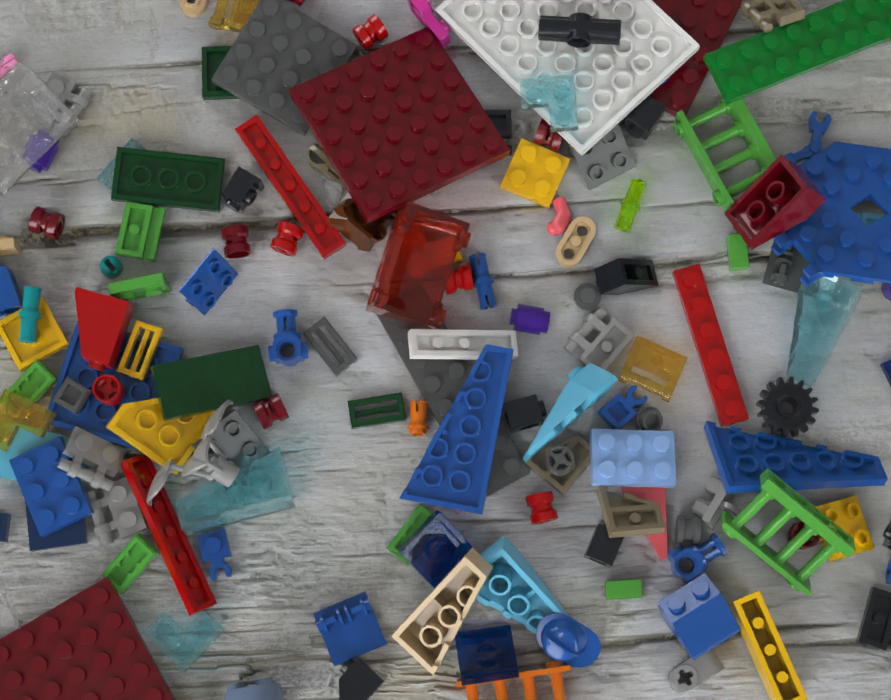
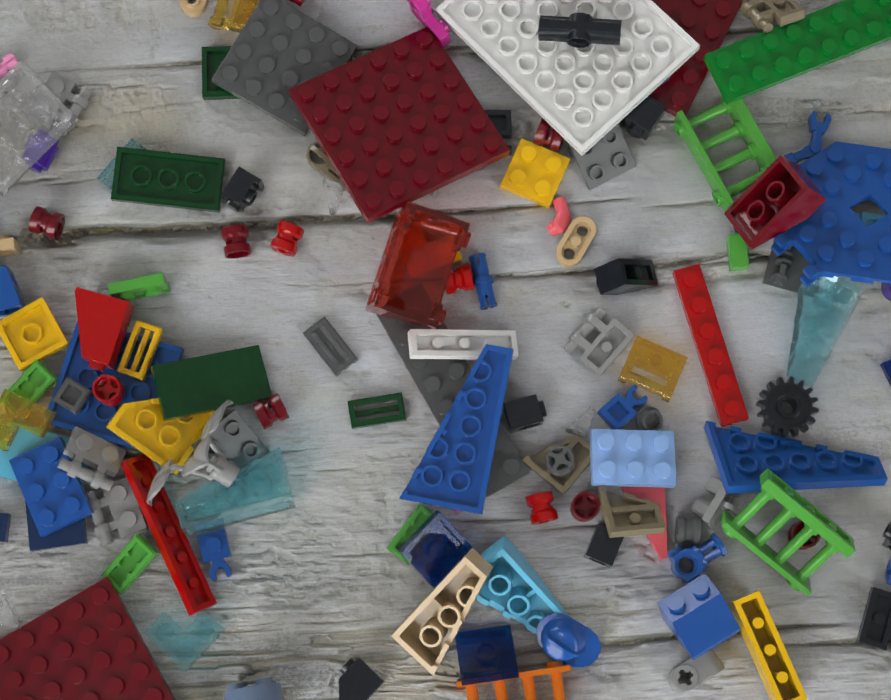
teal pin [18,286,42,344] -> none
teal hinge [100,256,123,279] -> none
bright green plate [115,201,166,262] -> none
blue hinge [178,248,238,316] -> none
red plate [235,115,346,260] -> none
blue connector [268,309,308,367] -> none
blue hinge [313,592,387,666] -> none
reddish brown slope [328,192,400,252] -> none
red wheel [352,14,389,51] -> none
orange pin [407,400,429,437] -> none
dark purple brick [509,304,550,335] -> none
clear light blue plate [520,75,578,132] -> none
medium azure wedge [522,363,618,462] -> none
dark grey plate [574,283,601,311] -> none
bright green piece [604,579,643,600] -> none
clear neon green axle [614,178,646,233] -> none
yellow hinge [815,495,875,562] -> none
none -> dark red wheel [570,492,600,522]

